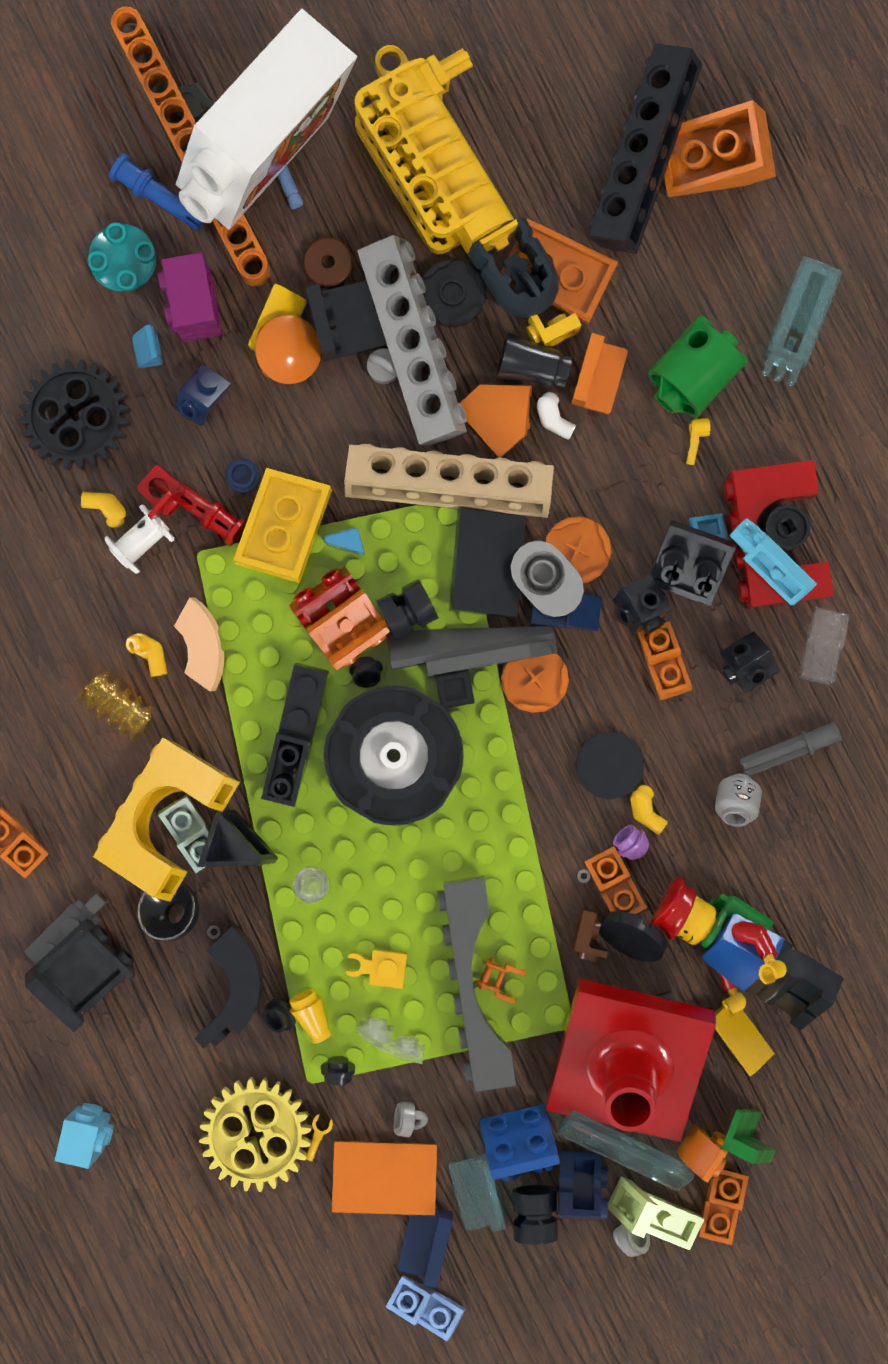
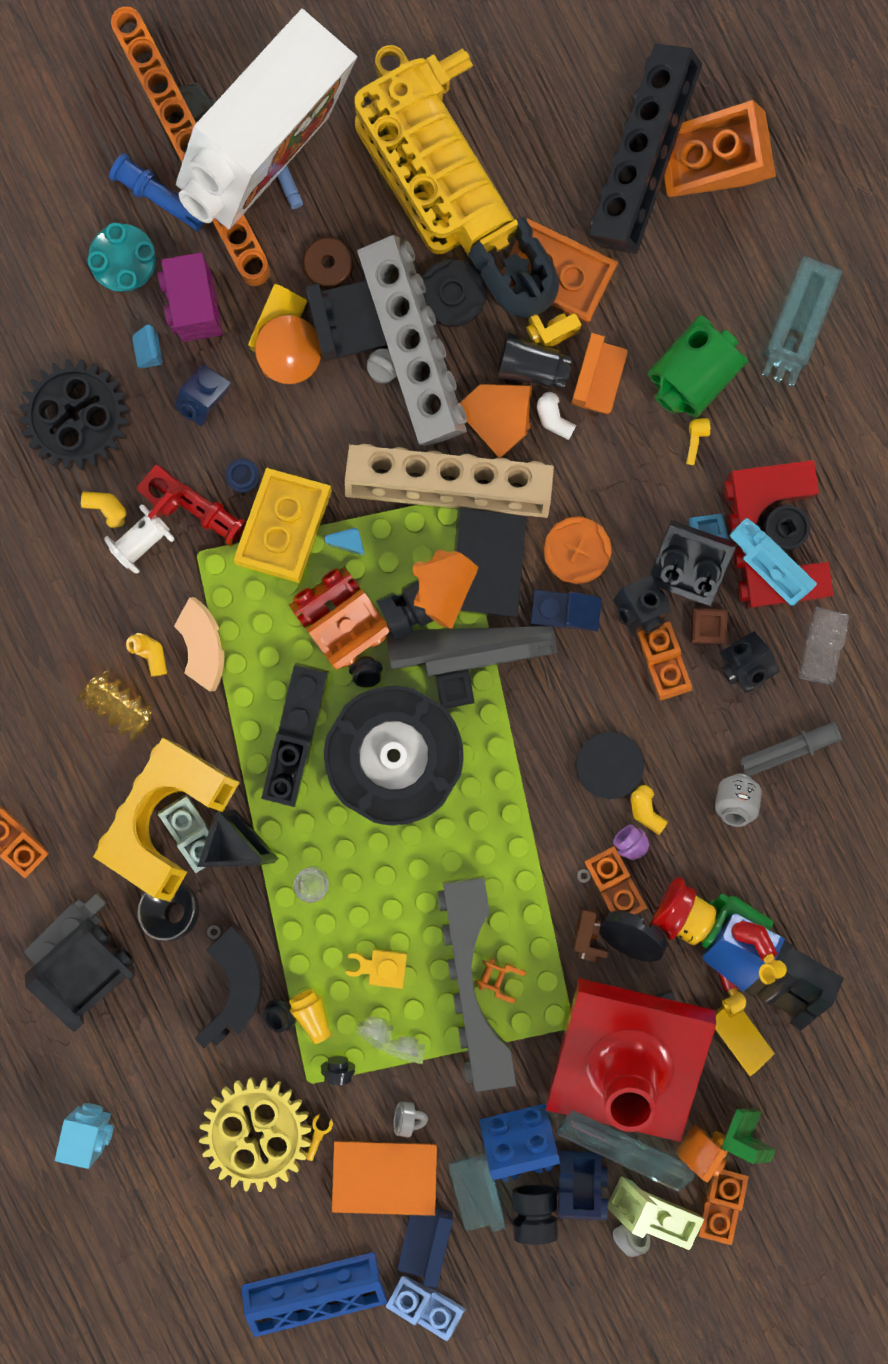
orange tile [501,653,569,713] -> none
light grey piece [511,541,584,617] -> none
none -> blue fence [241,1252,387,1337]
none -> orange slope [413,549,479,629]
none -> copper tile [691,608,728,644]

